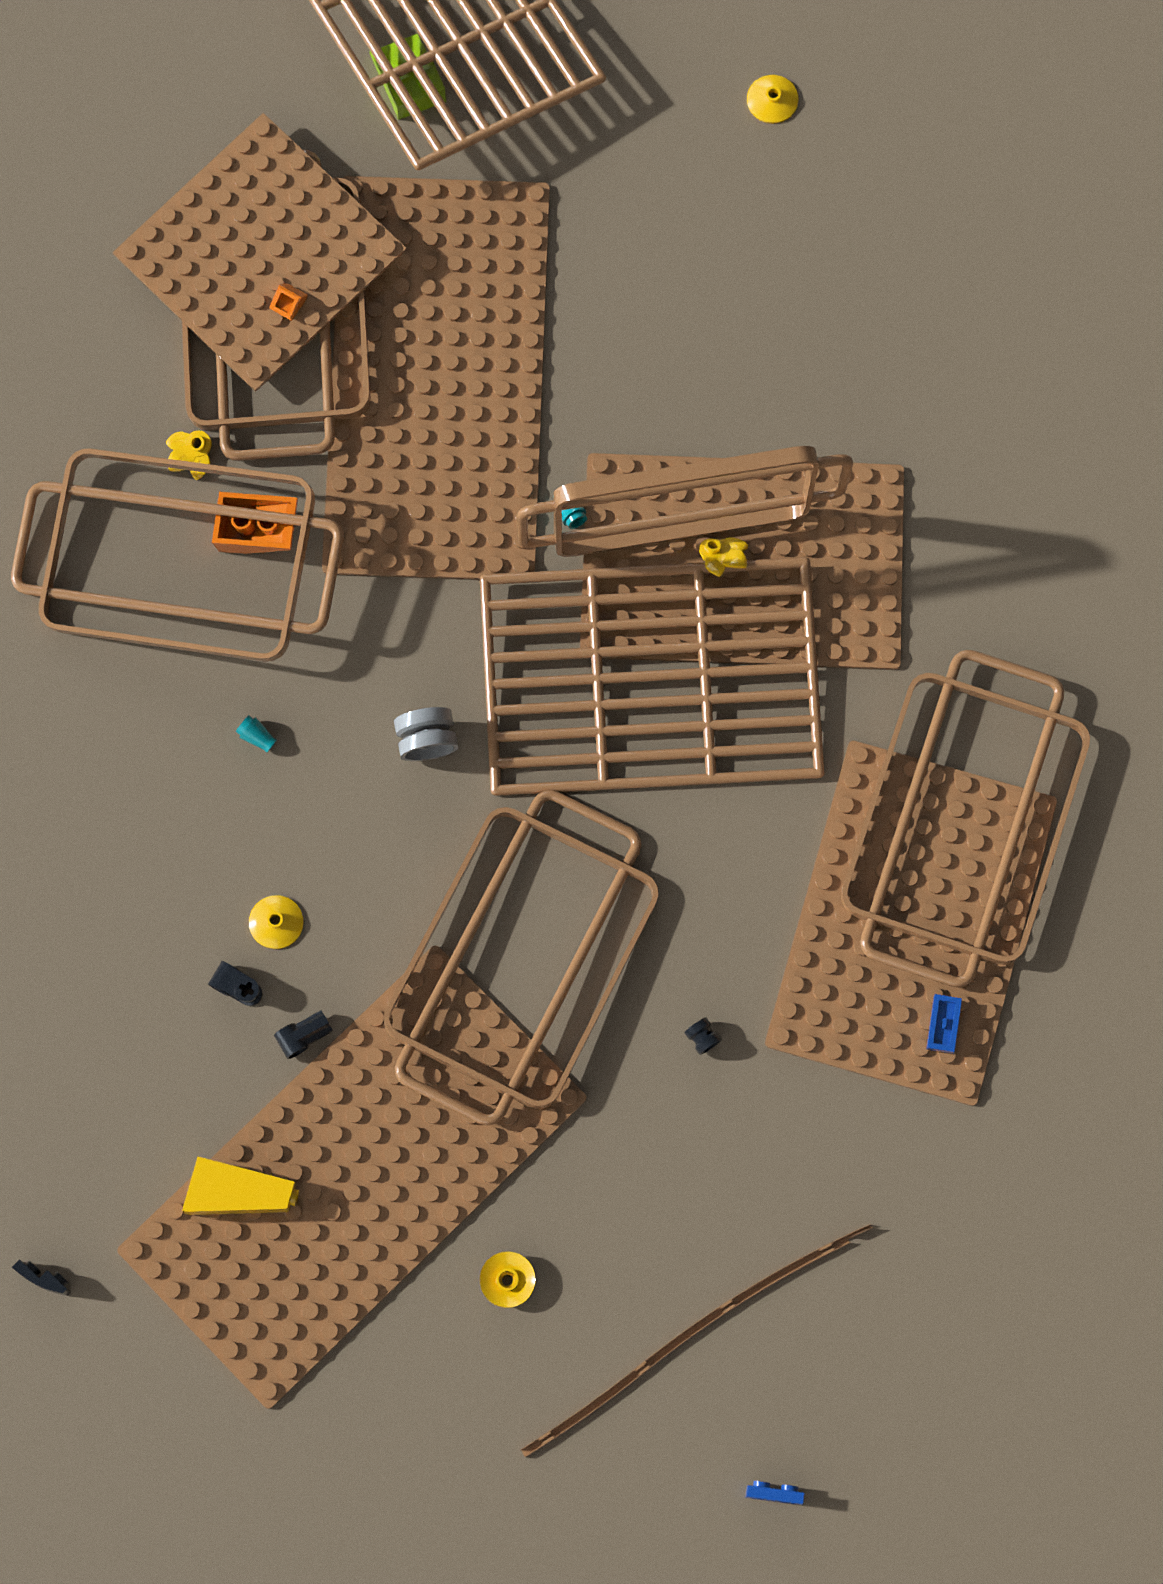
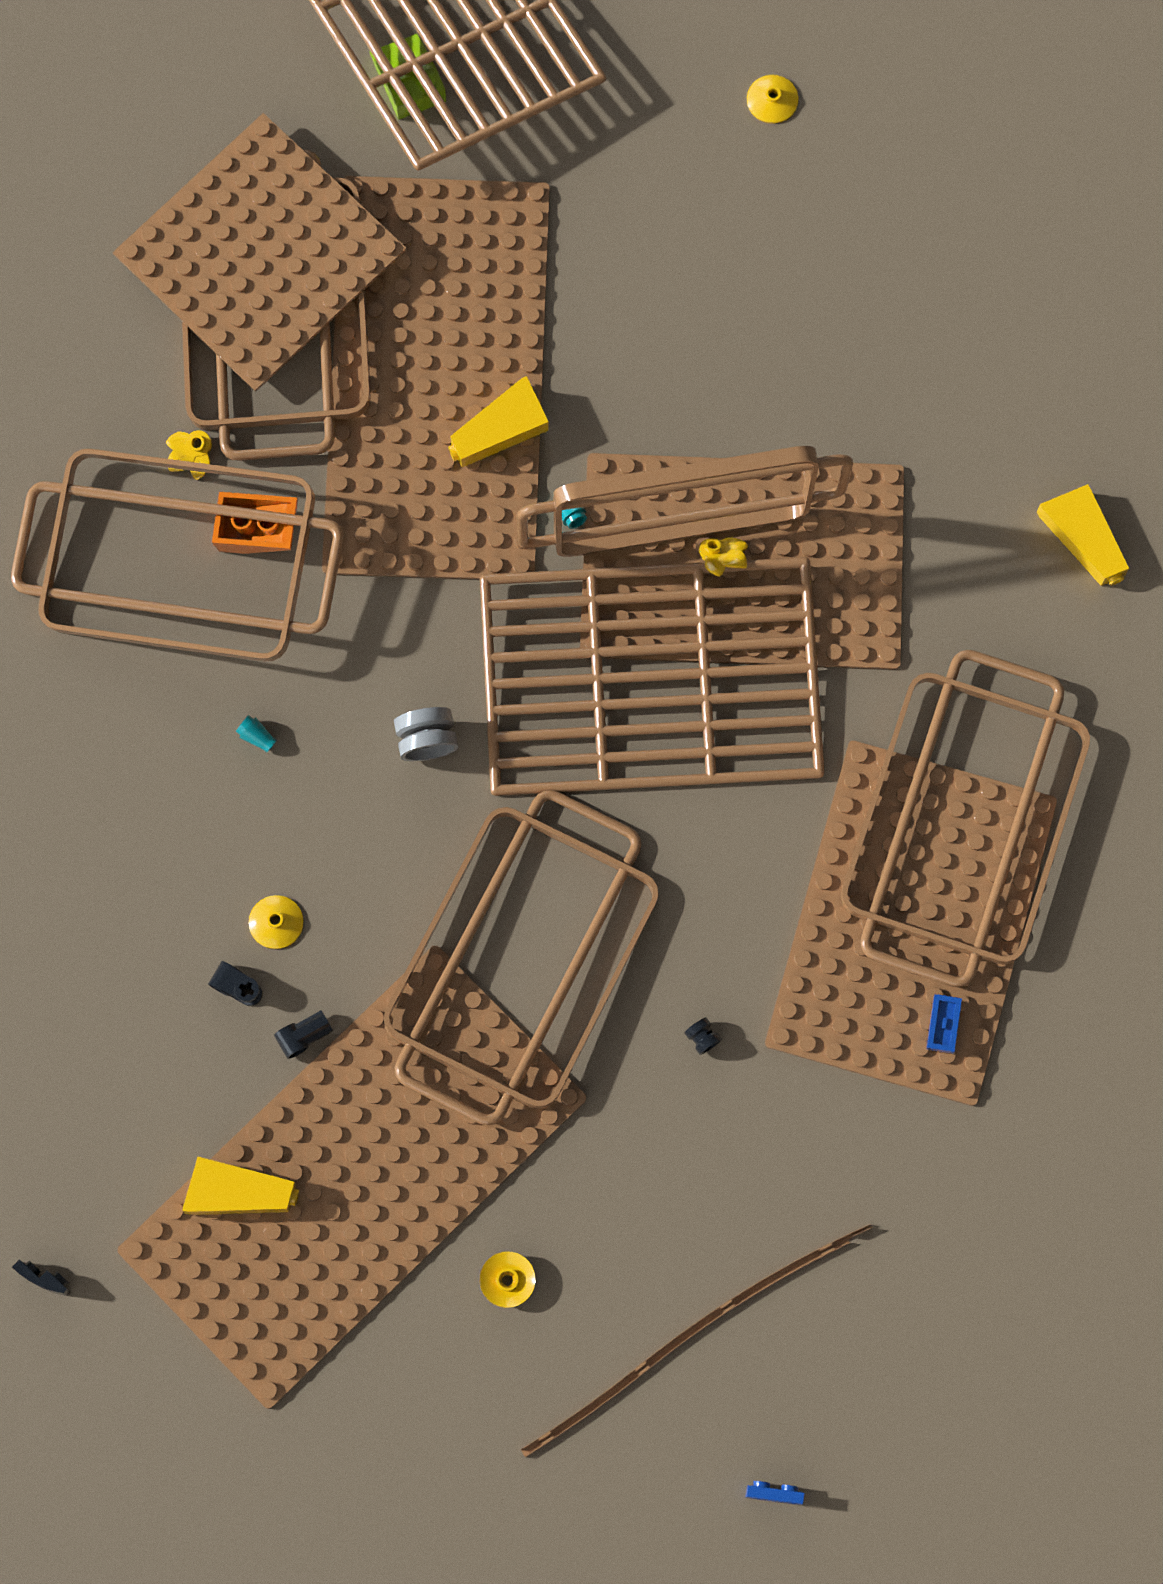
orange slope [269,283,308,321] -> none
none -> yellow slope [448,376,549,468]
none -> yellow slope [1037,484,1129,586]

